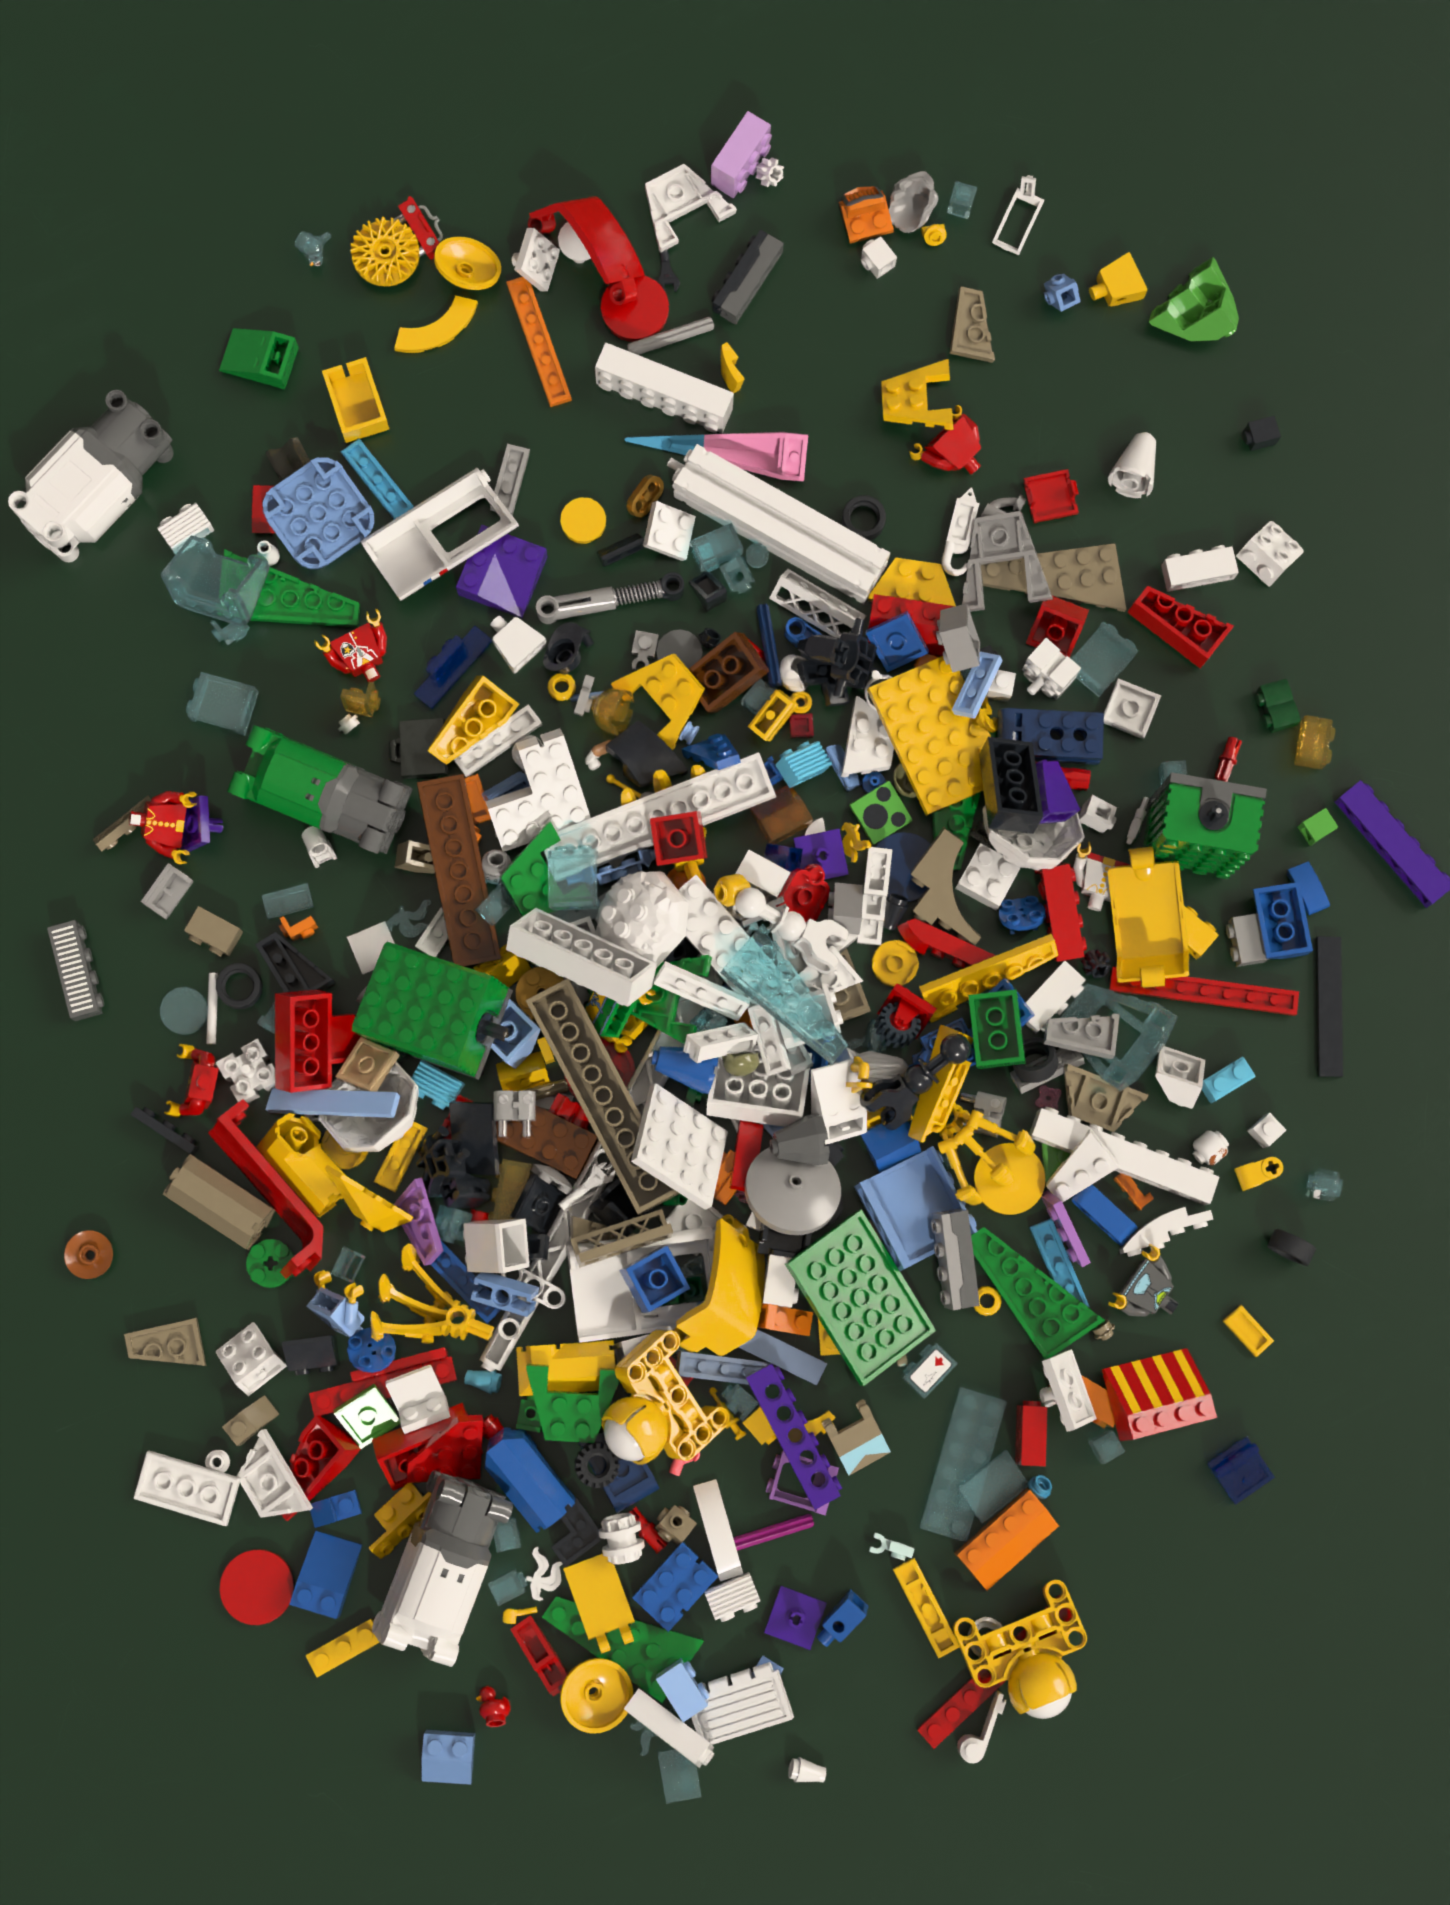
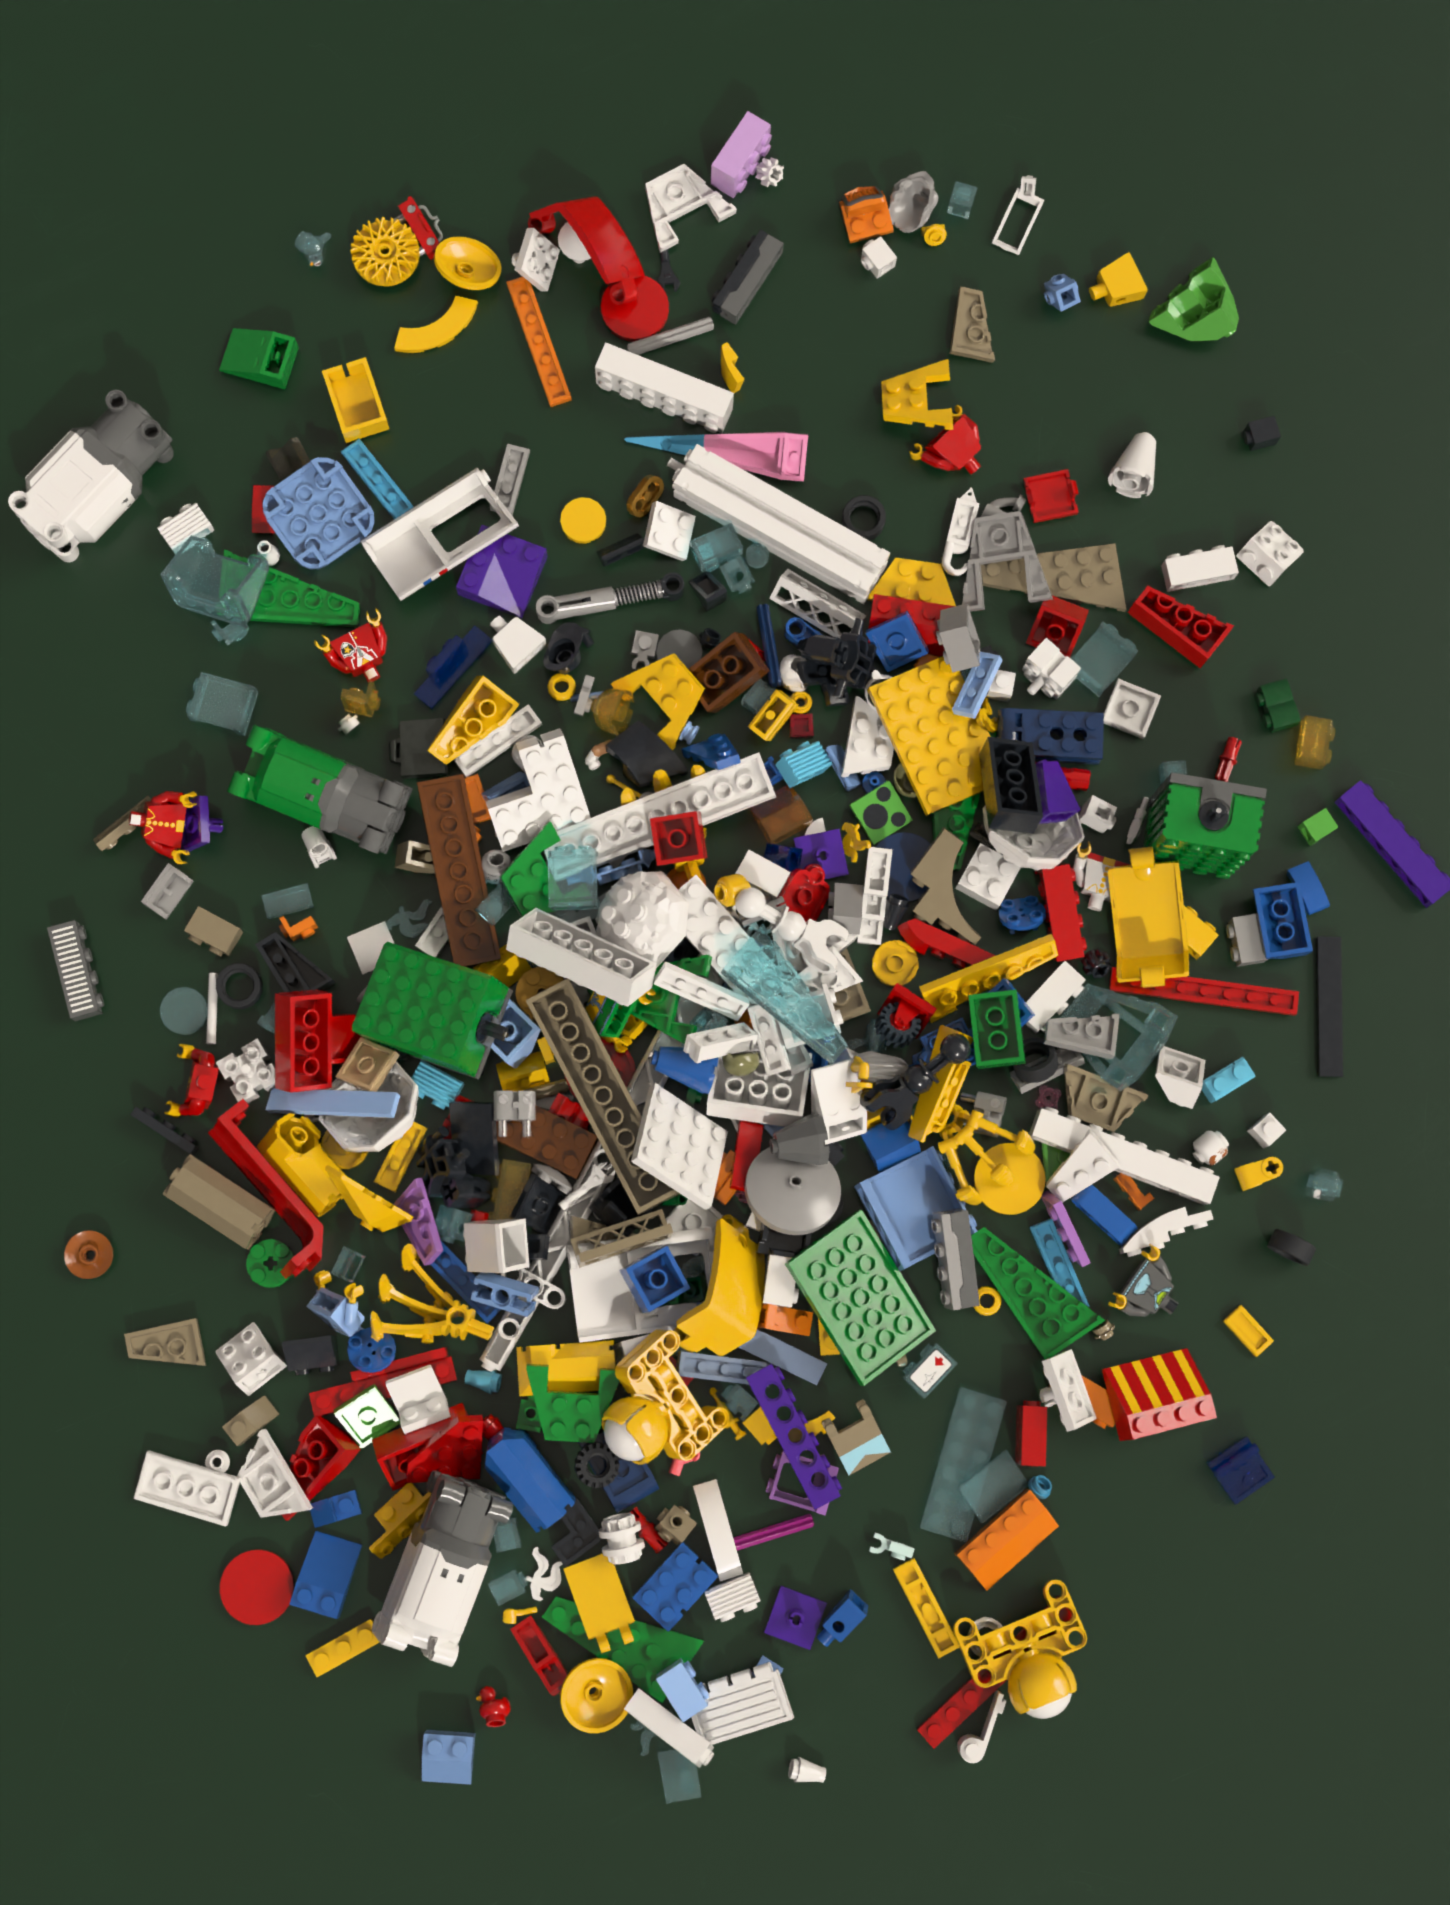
clear light blue brick [1088,1430,1125,1464] -> none

